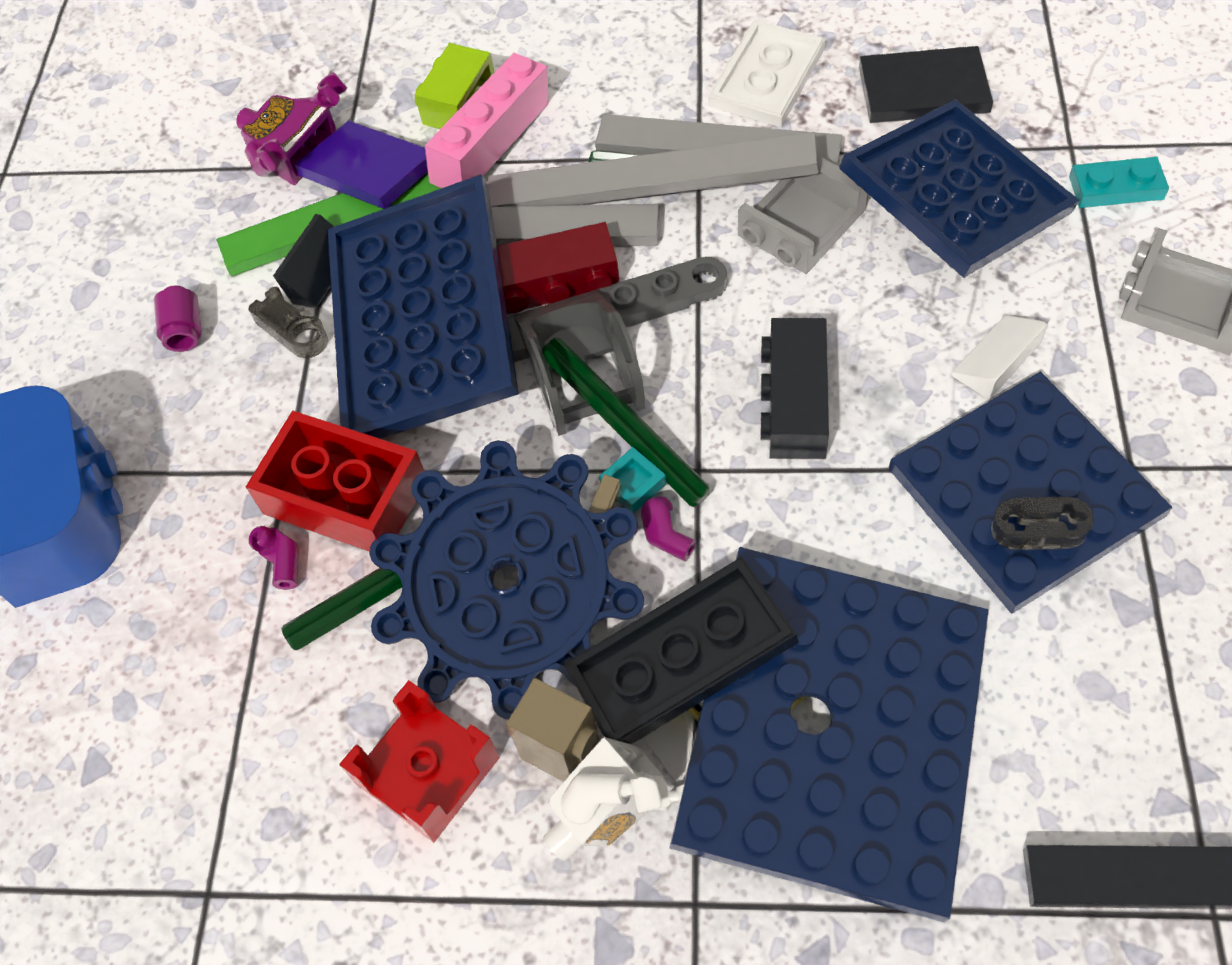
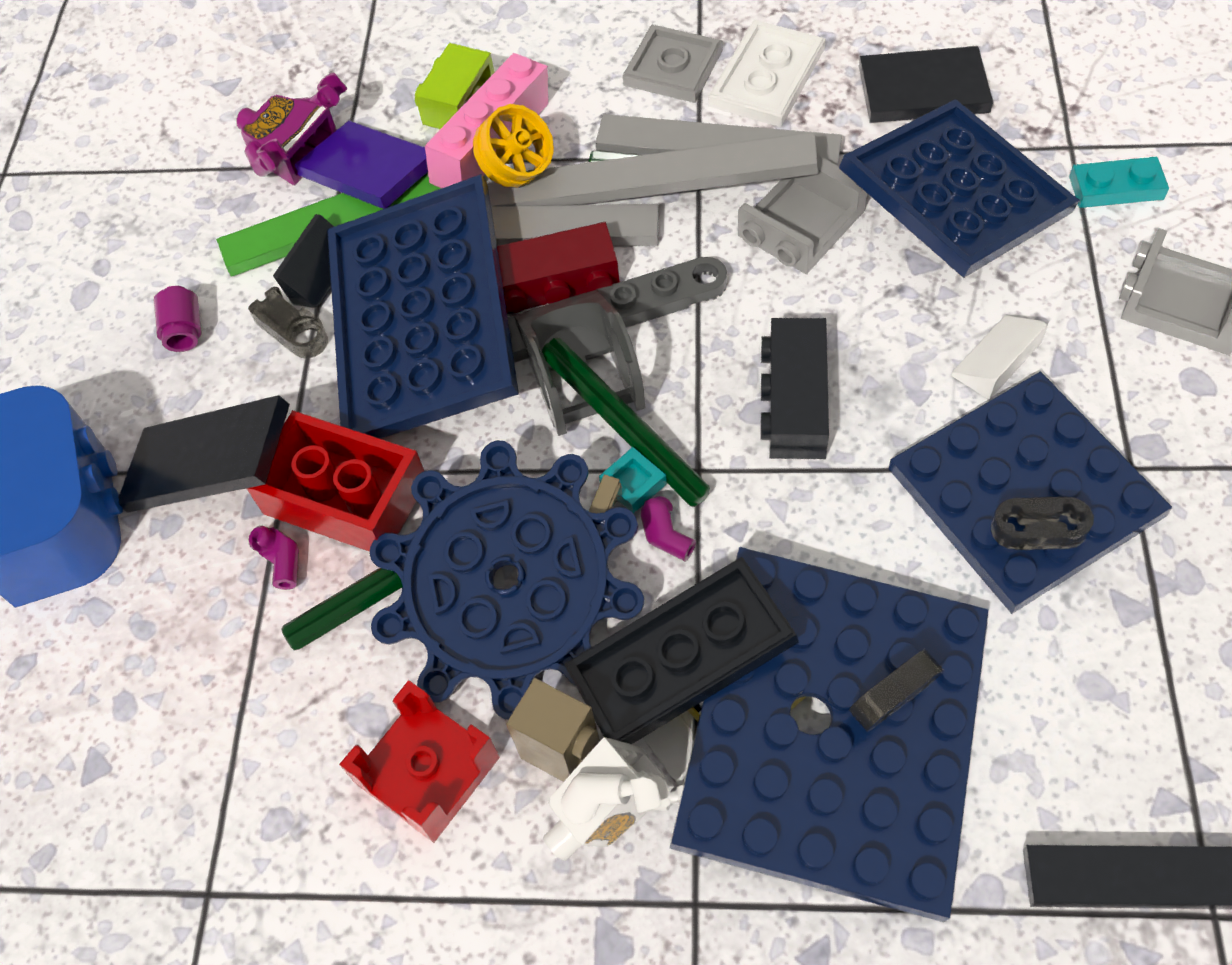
none -> black tile [118,395,290,513]
none -> yellow wheel [473,104,554,188]
none -> light grey tile [623,24,723,103]
none -> clear smoke beam [849,649,944,732]

